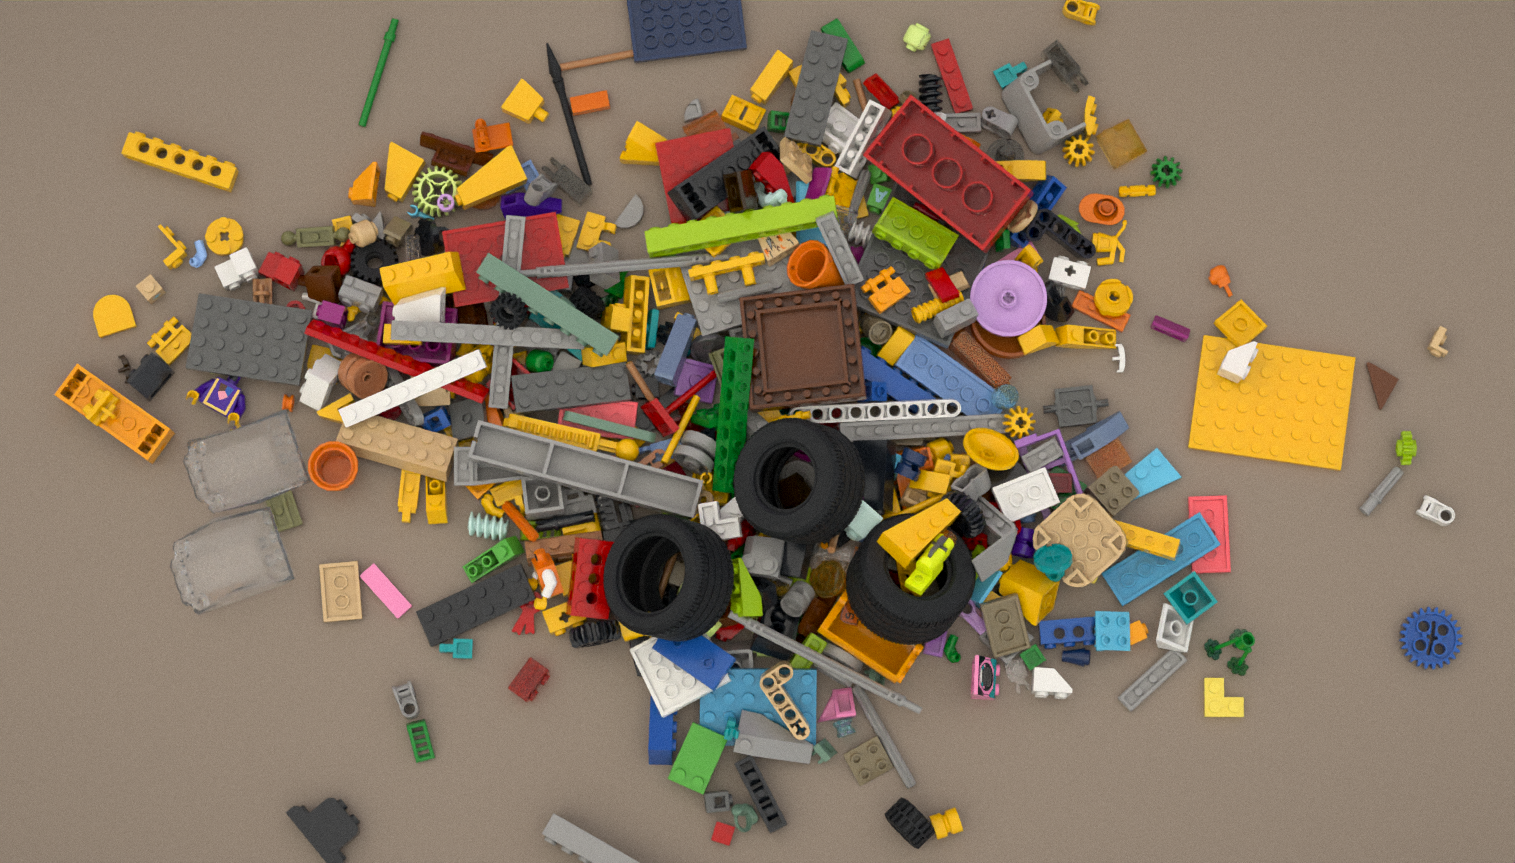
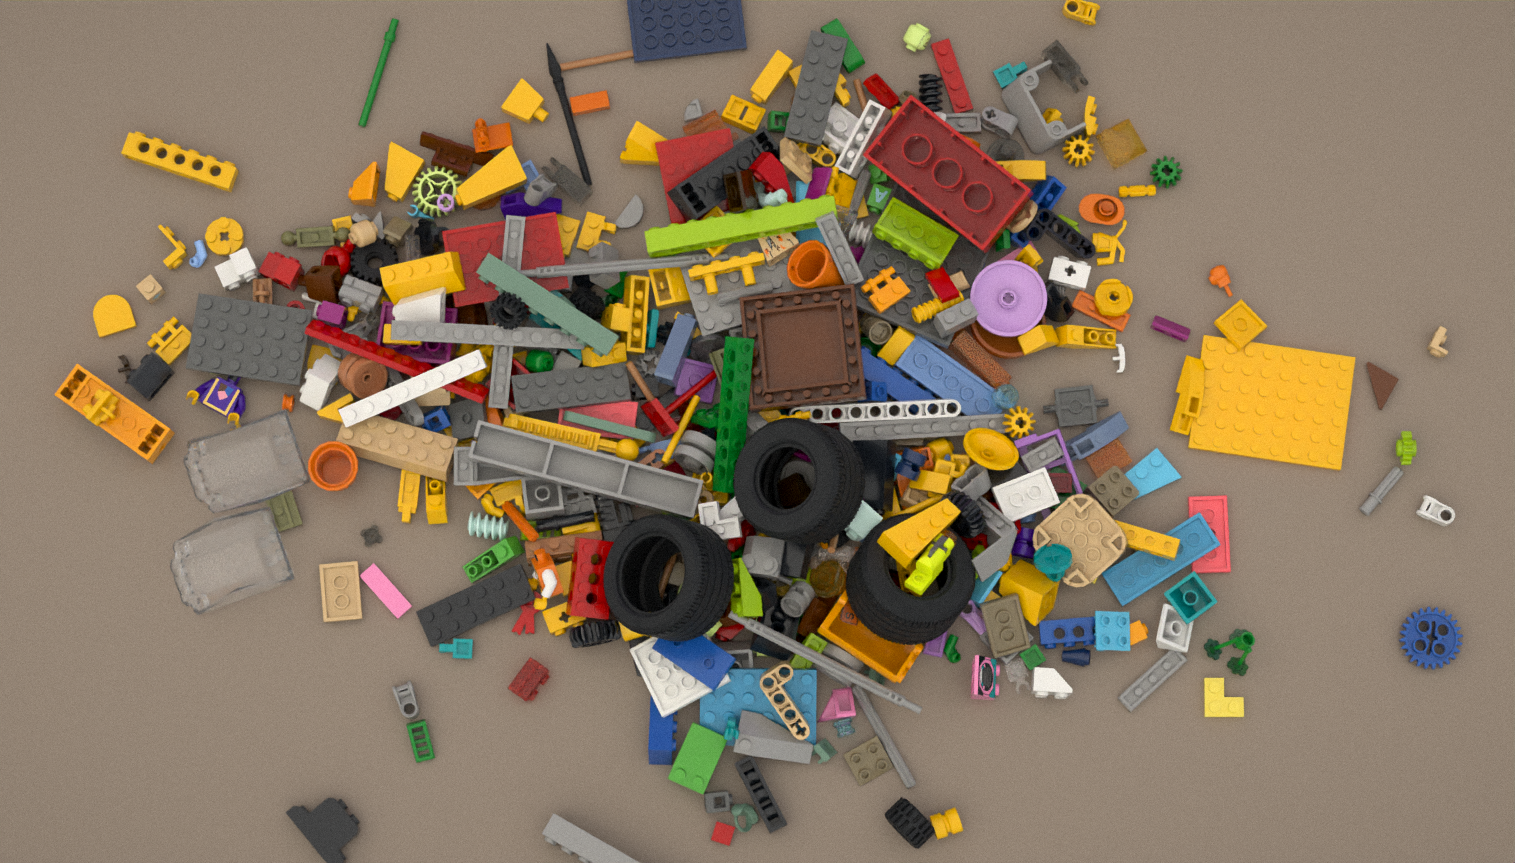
dark red piece [912,202,939,221] -> none
white slope [1217,341,1259,384] -> none
none -> clear smoke plate [361,525,383,547]
none -> yellow slope [1170,355,1205,435]

